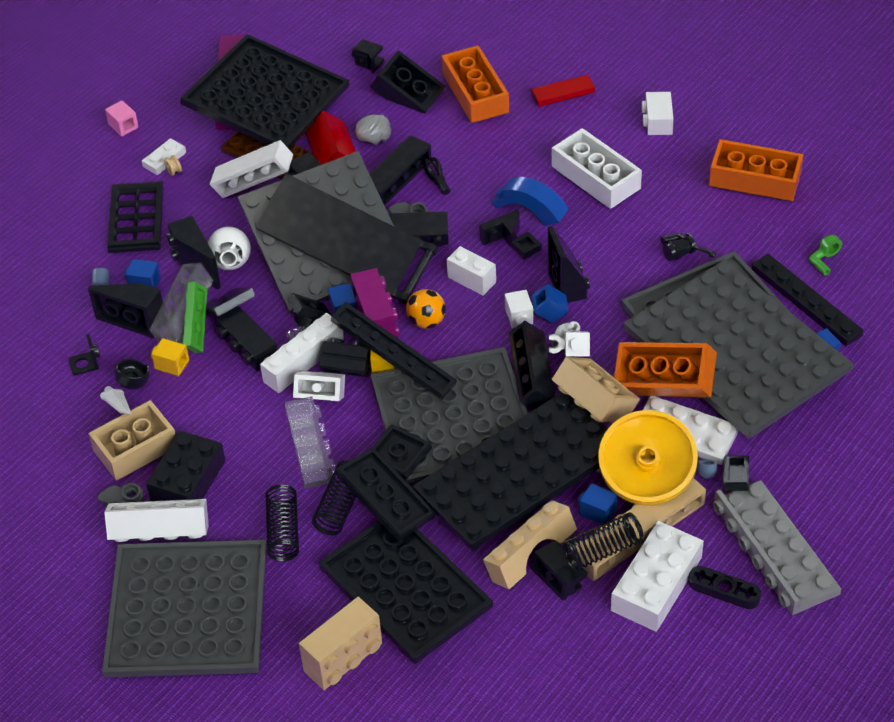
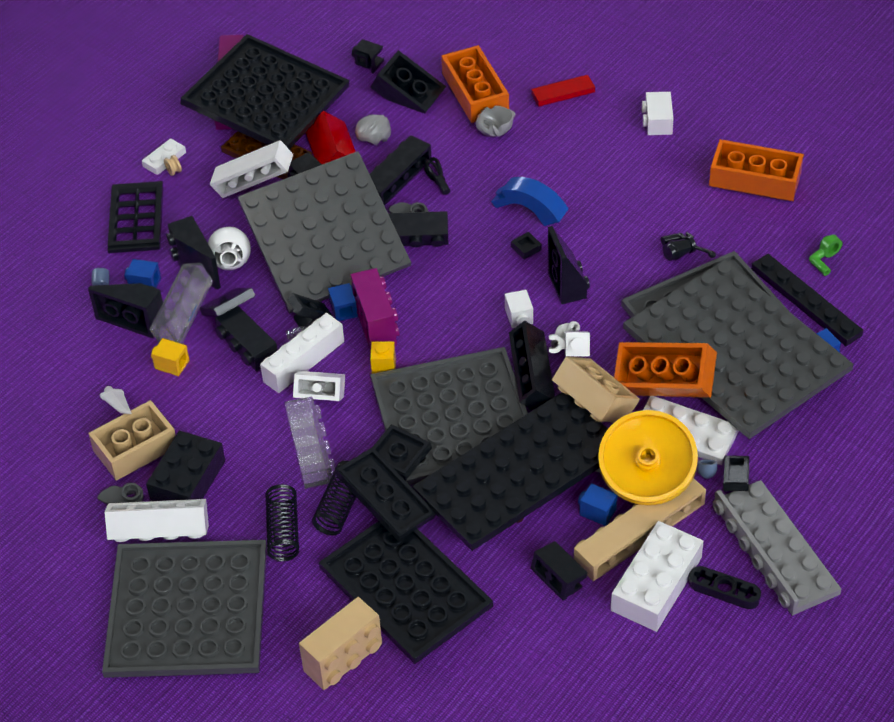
black bracket [69,334,100,376] -> none
bright pink brick [105,100,139,136] -> none
black hair [115,359,150,390] -> none
bright green plate [182,281,208,353] -> none
black flag [256,174,438,305] -> none
black brick [319,338,371,378] -> none
black plate [331,302,457,400] -> none
light orange piece [406,289,446,329] -> none
white brick [447,246,496,296] -> none
black slope [479,210,520,247] -> none
tan arch [483,500,577,589] -> none
blue brick [531,284,569,323] -> none
white brick [552,128,642,209] -> none
black piece [563,512,644,571] -> none
none -> light grey hair [475,105,516,137]

